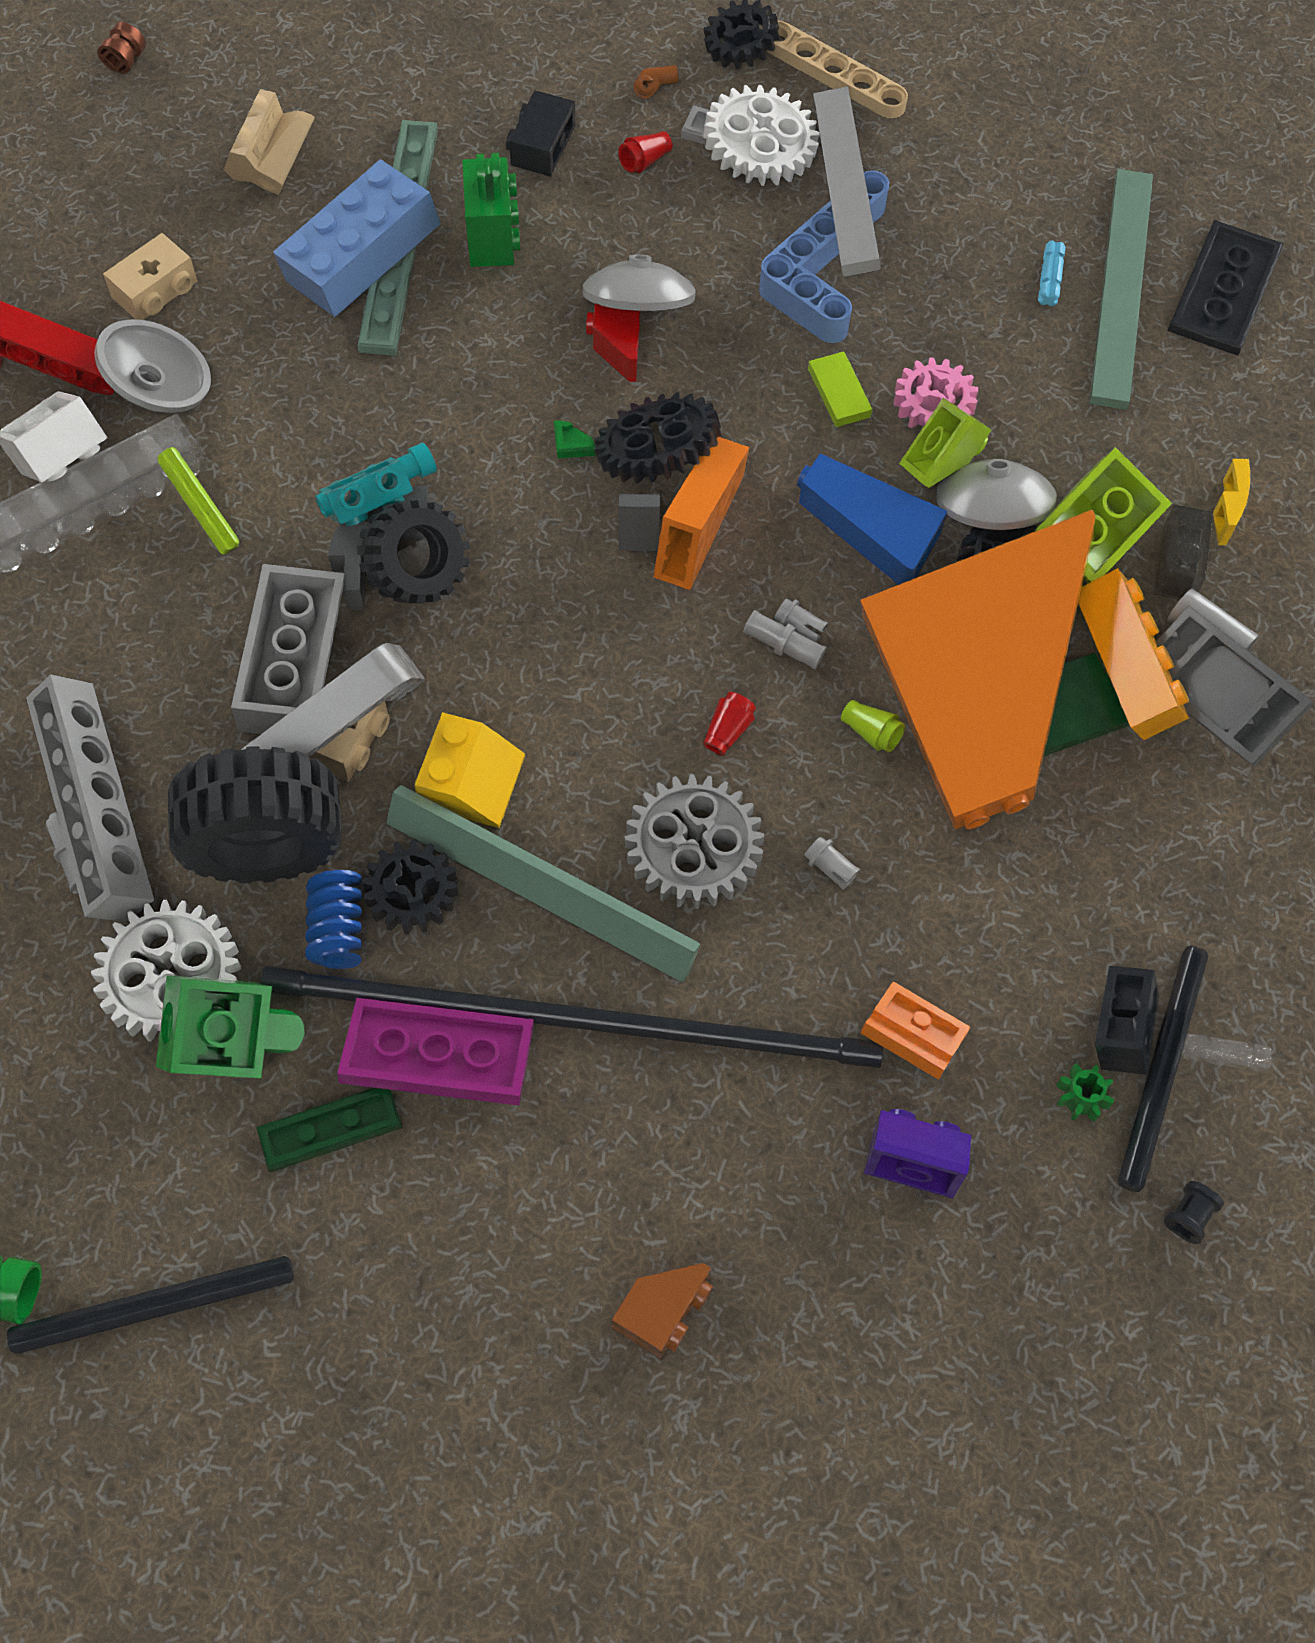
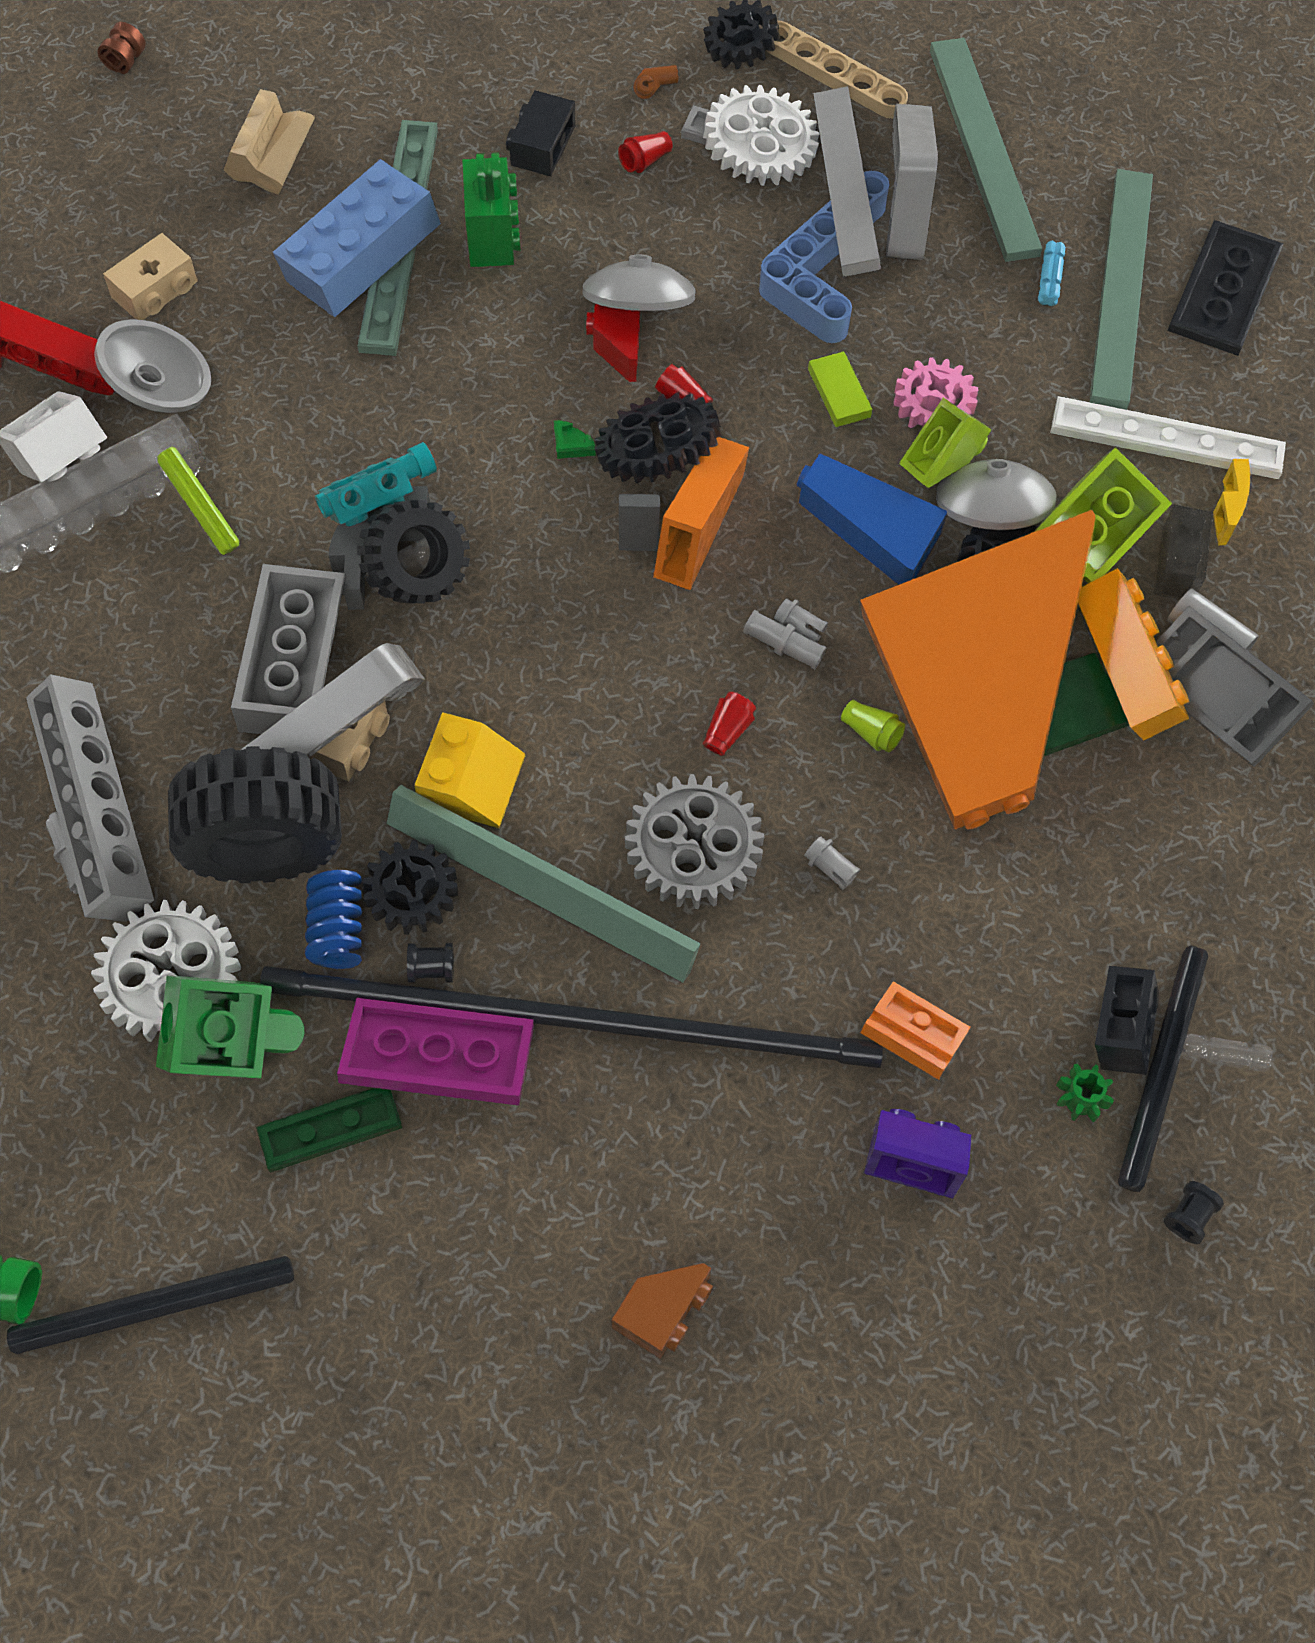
none -> black bush [407,943,454,983]
none -> red cone [655,364,713,403]
none -> light grey beam [886,103,938,260]
none -> sand green tile [930,38,1042,262]
none -> white tile [1050,396,1286,479]

